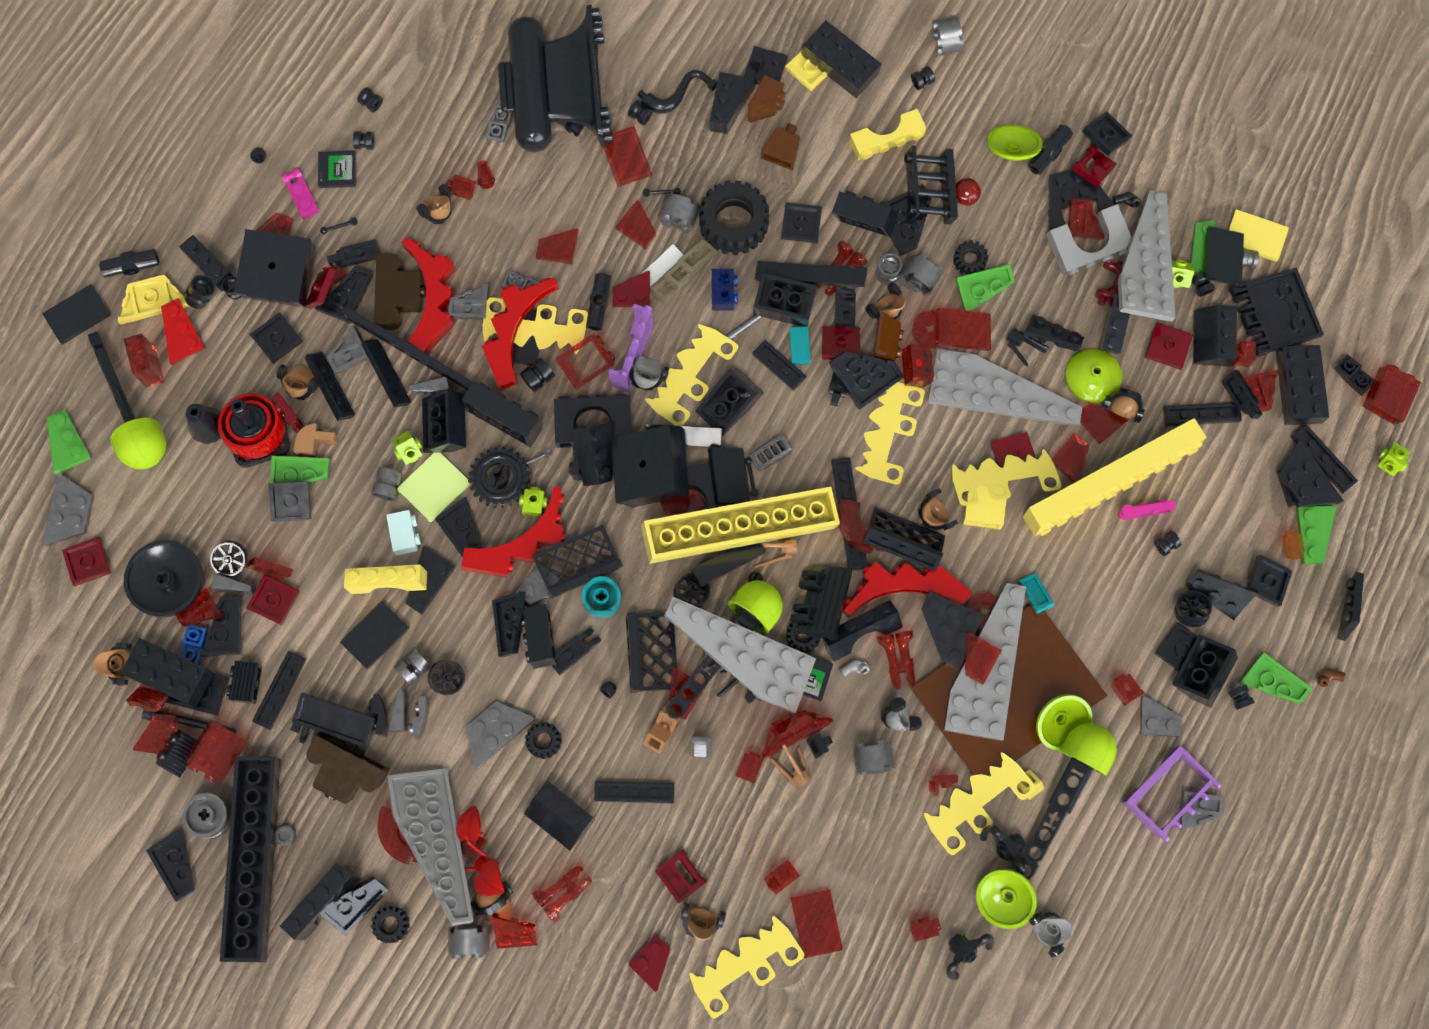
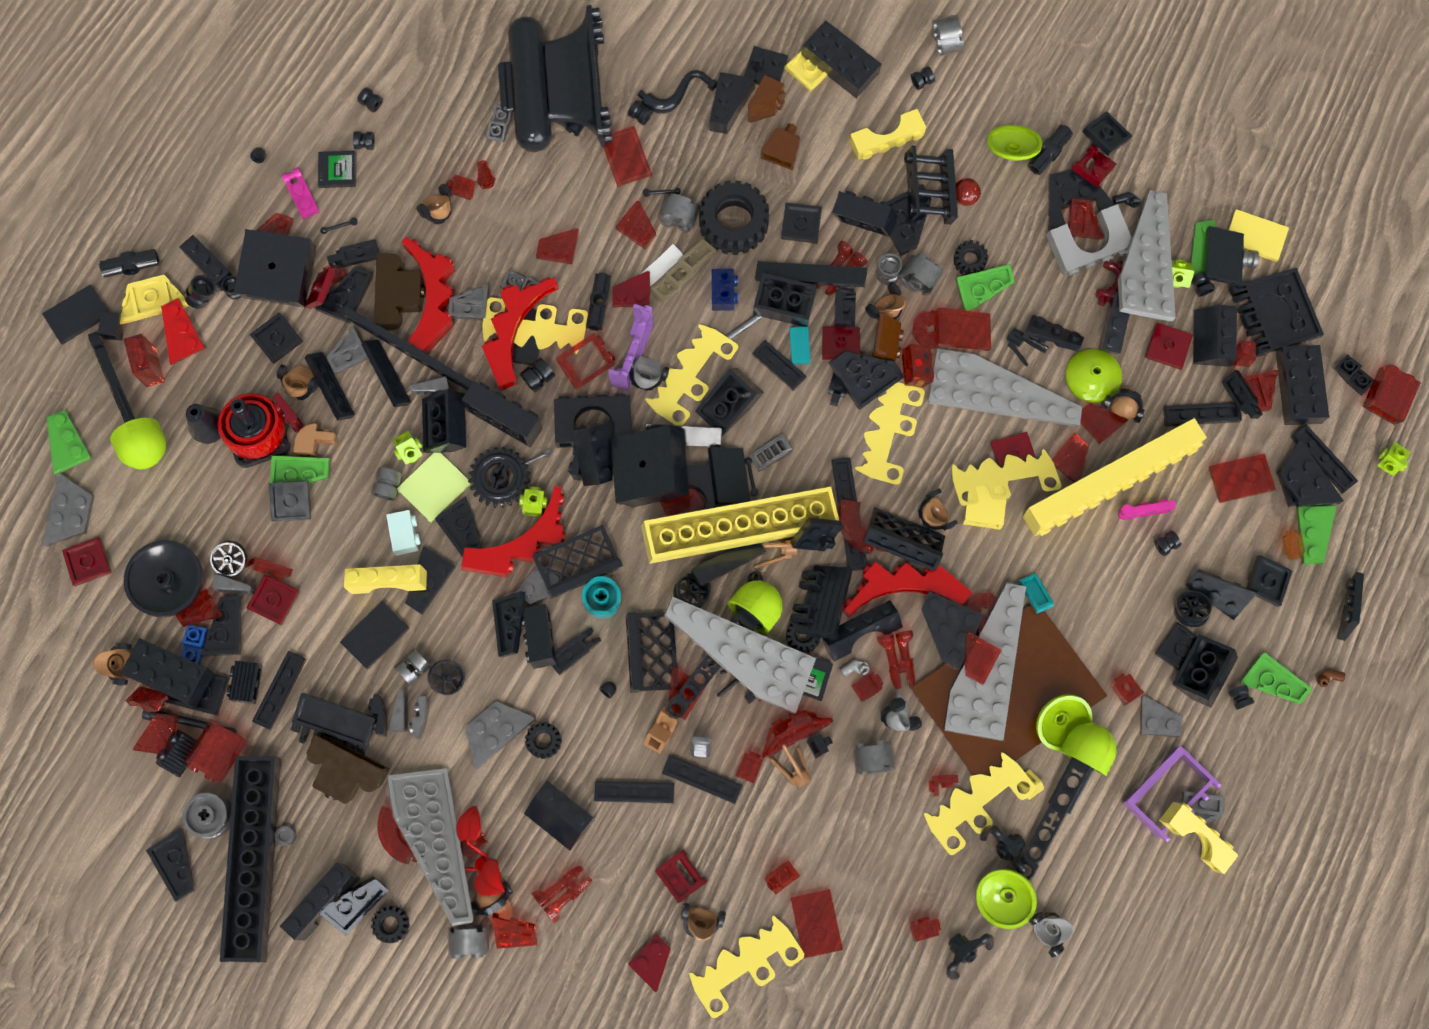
none -> black panel [98,312,123,341]
none -> black tile [662,755,743,804]
none -> black hinge [790,517,843,552]
none -> clear red bracket [851,672,883,703]
none -> light yellow arch [1159,802,1238,874]
none -> clear red tile [1208,454,1276,503]

